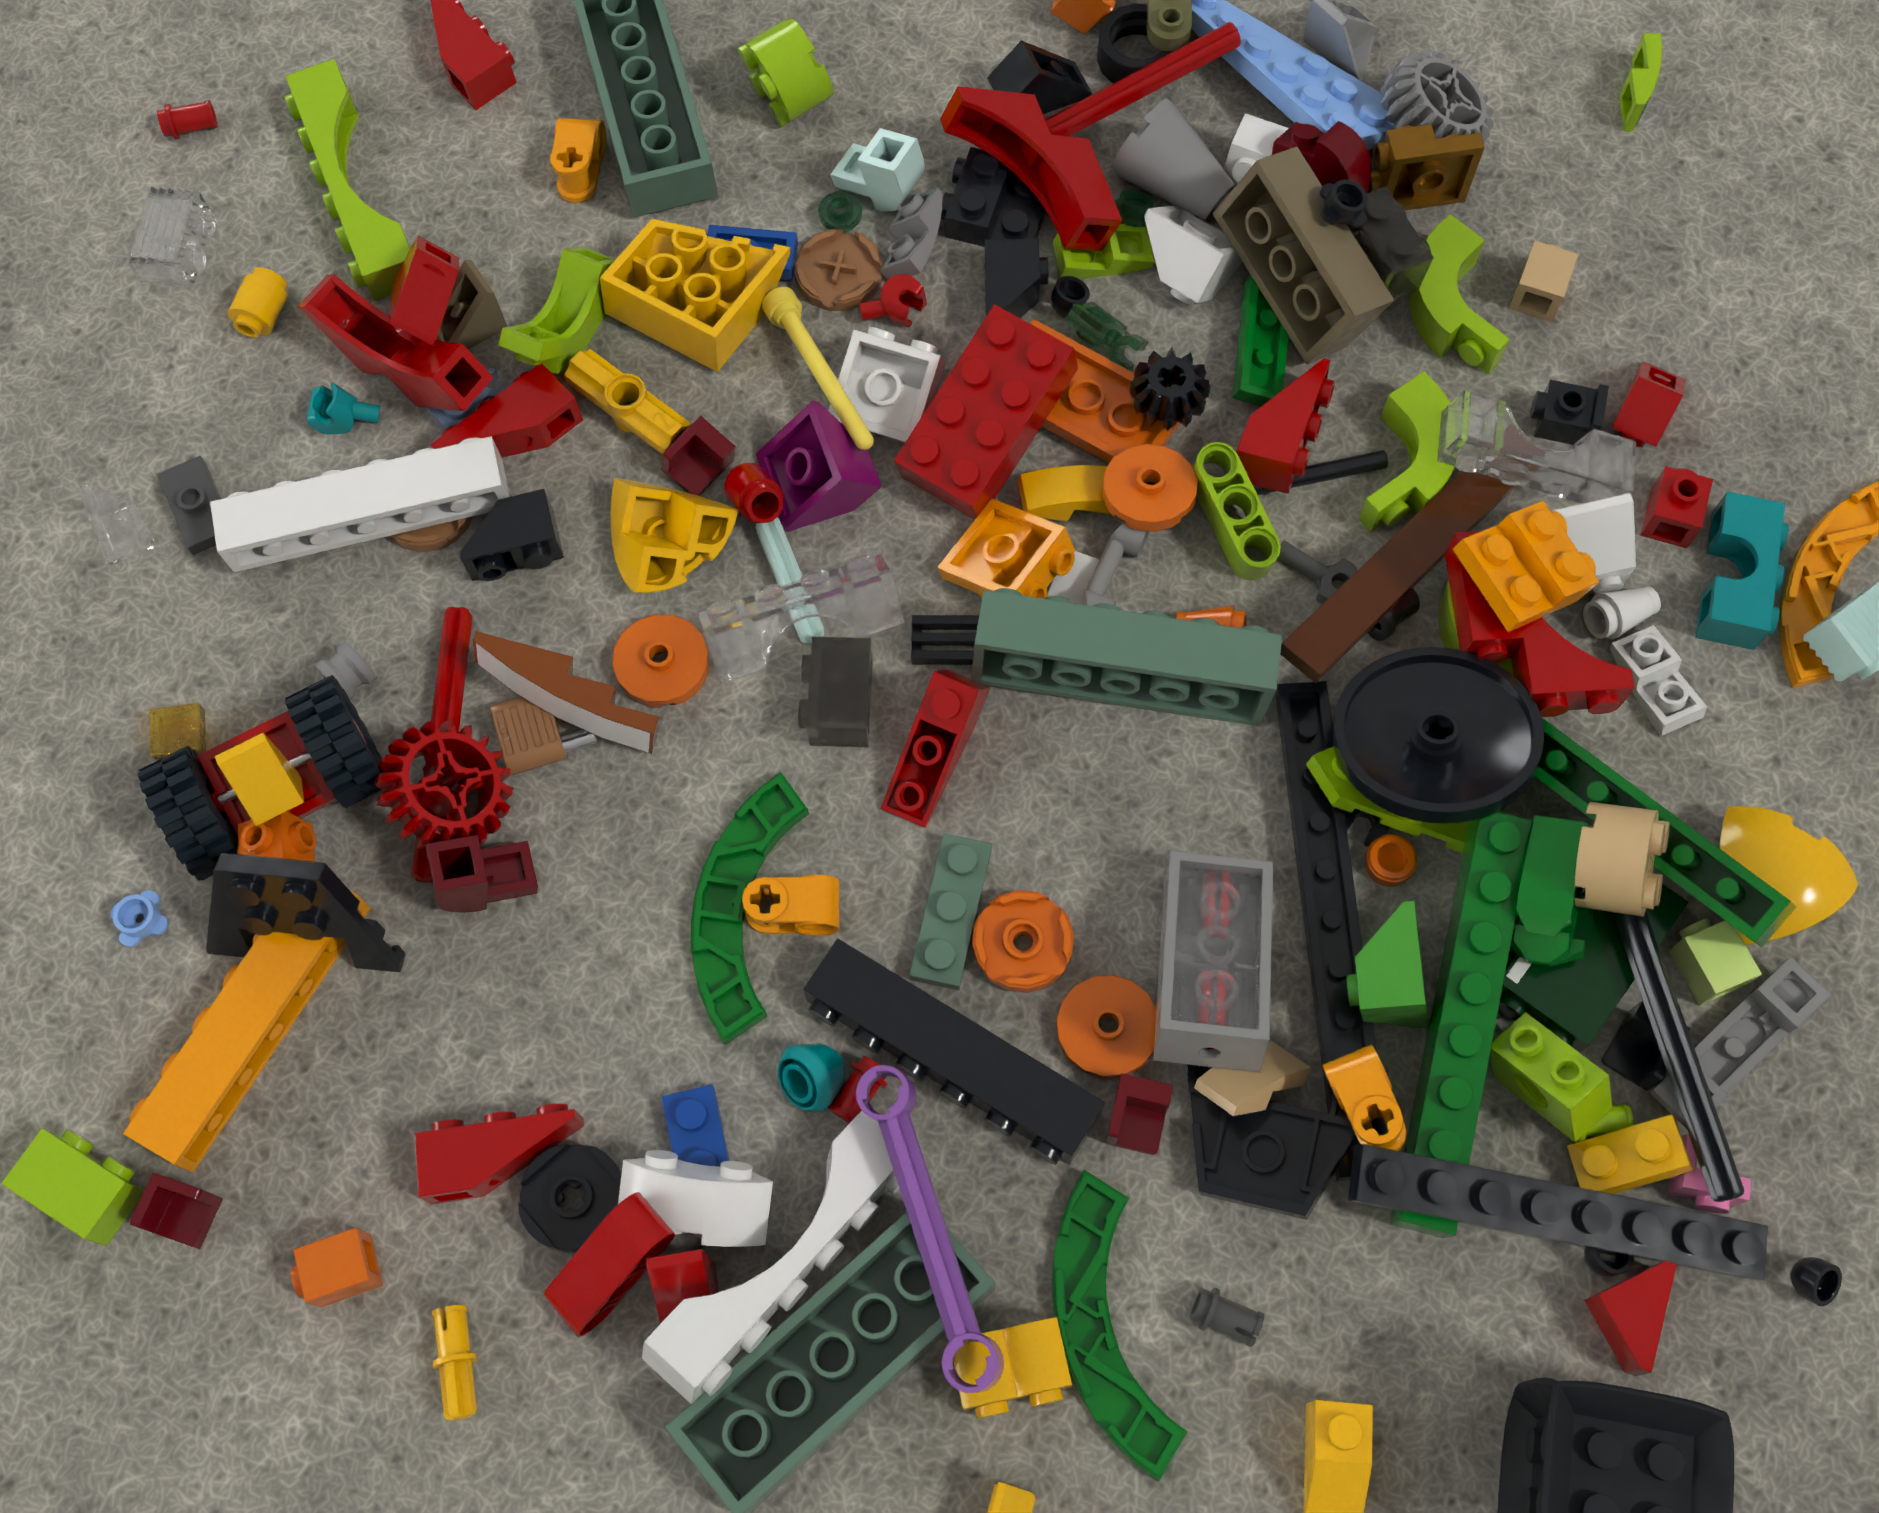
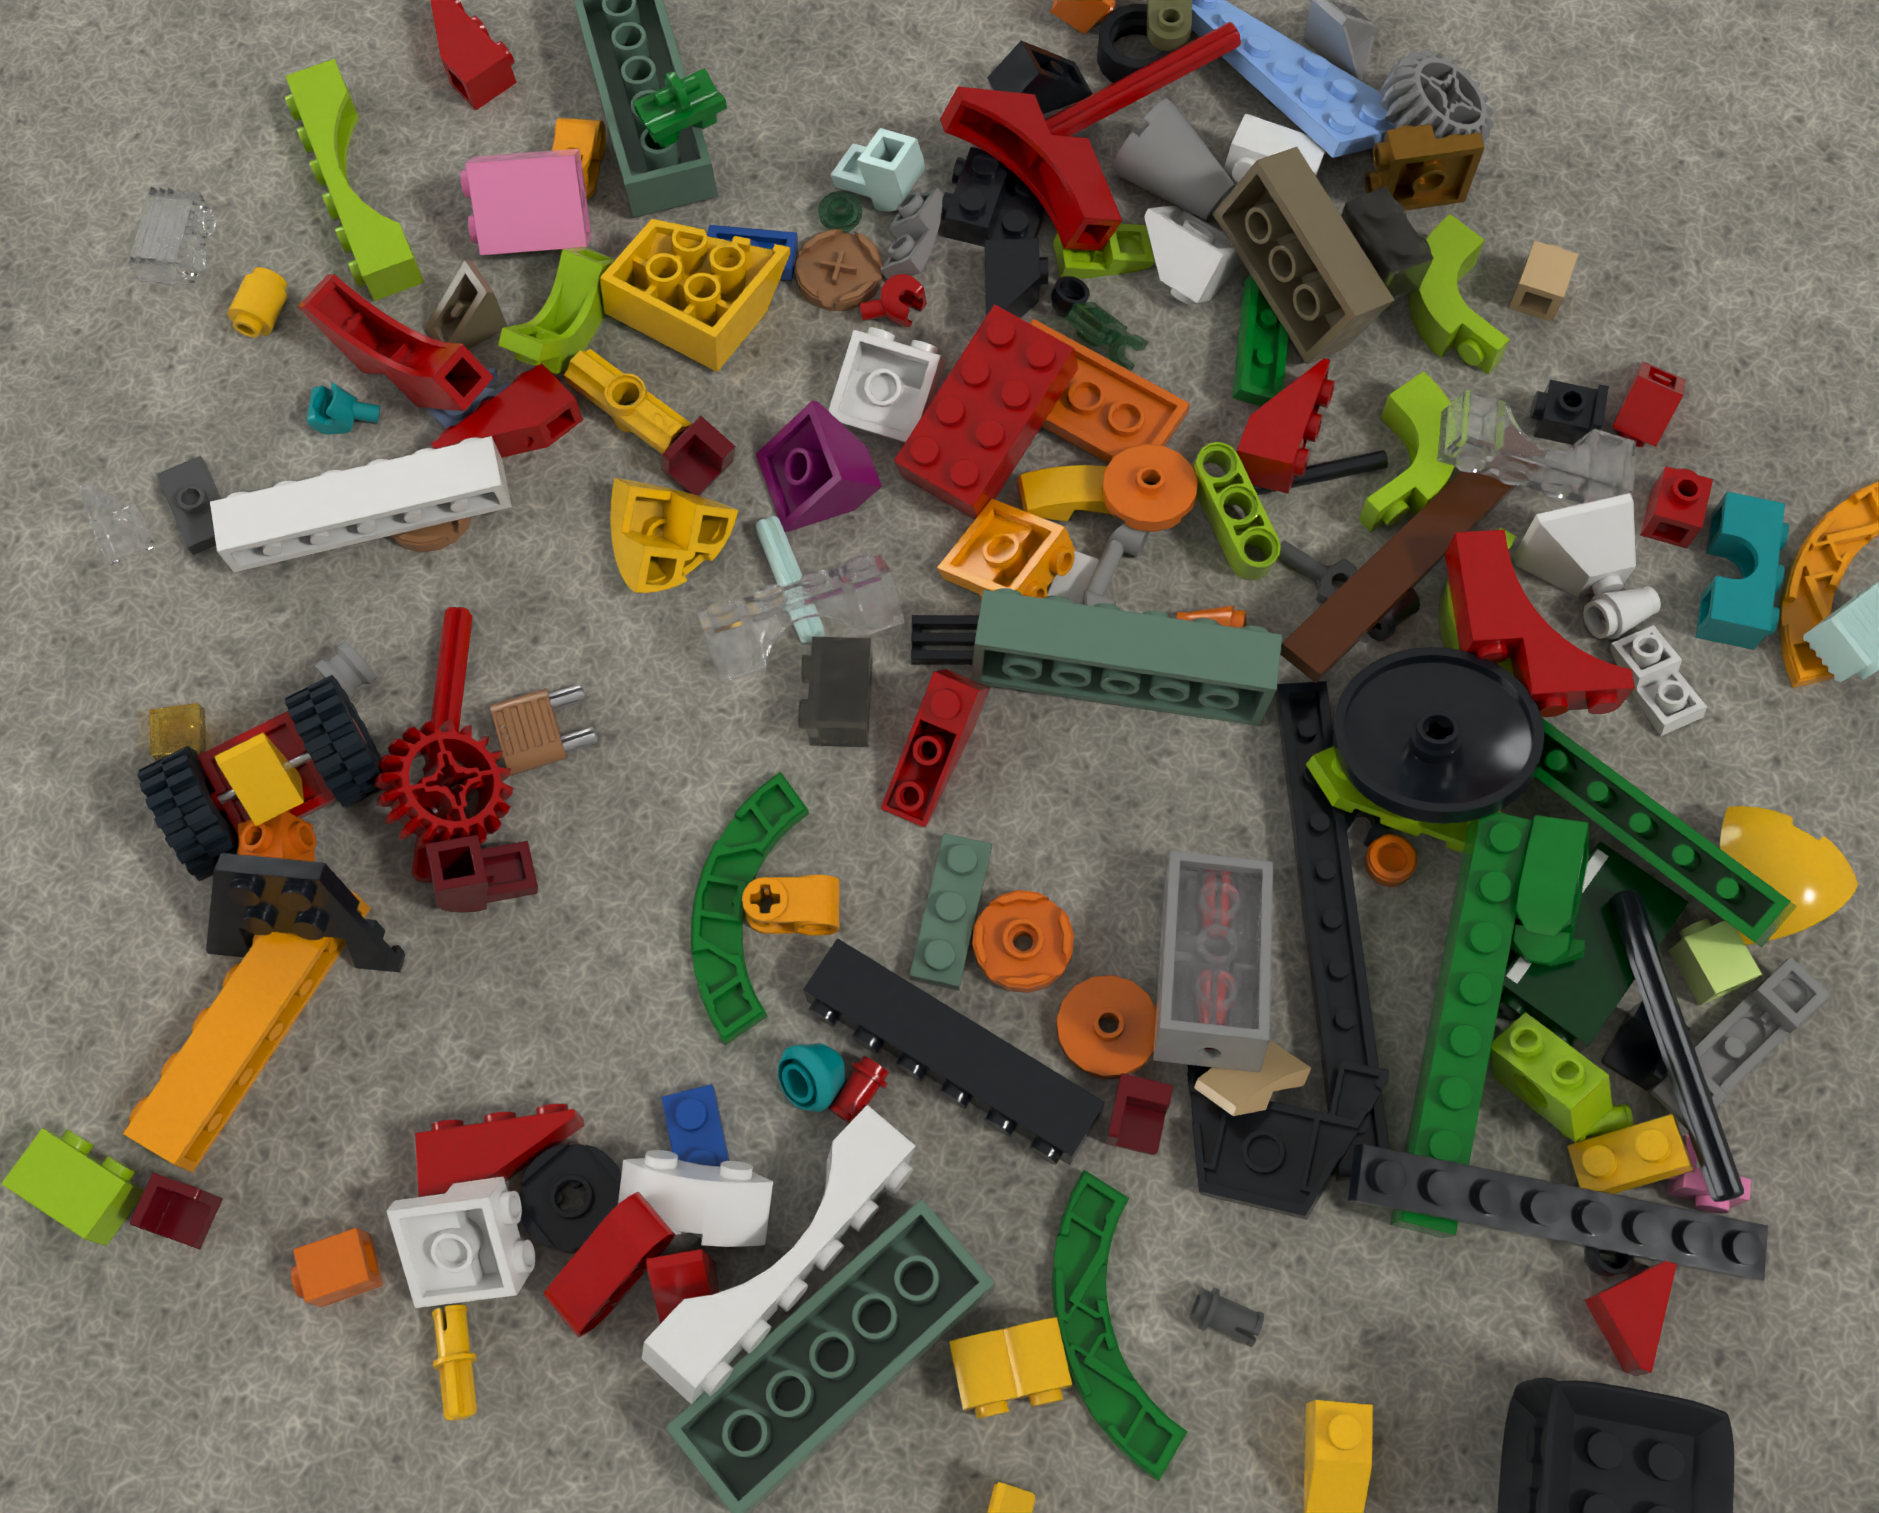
light blue plate [111,890,169,948] -> none
red pin [157,100,218,140] -> none
red slope [389,235,459,346] -> none
black slope [460,489,564,581] -> none
dark orange slope [473,631,659,754] -> none
orange plate [612,614,709,708] -> none
red brick [724,463,784,523] -> none
lime brick [737,18,834,127] -> none
light yellow piece [762,287,874,450] -> none
medium lavender piece [856,1065,1004,1393] -> none
clear green plate [1115,189,1154,227] -> none
black gear [1129,347,1210,431] -> none
dark red brick [1272,121,1372,194] -> none
black plate [1320,180,1367,228] -> none
light orange piece [1322,1044,1407,1151] -> none
bright green slope [1346,900,1429,1028] -> none
light orange plate [1453,500,1599,632] -> none
tan brick [1574,802,1670,917] -> none
lime slope [1619,33,1662,132] -> none
black hinge [1790,1257,1842,1306] -> none
none -> white plate [386,1176,535,1308]
none -> bright pink brick [461,149,592,255]
none -> green hips [633,68,727,148]

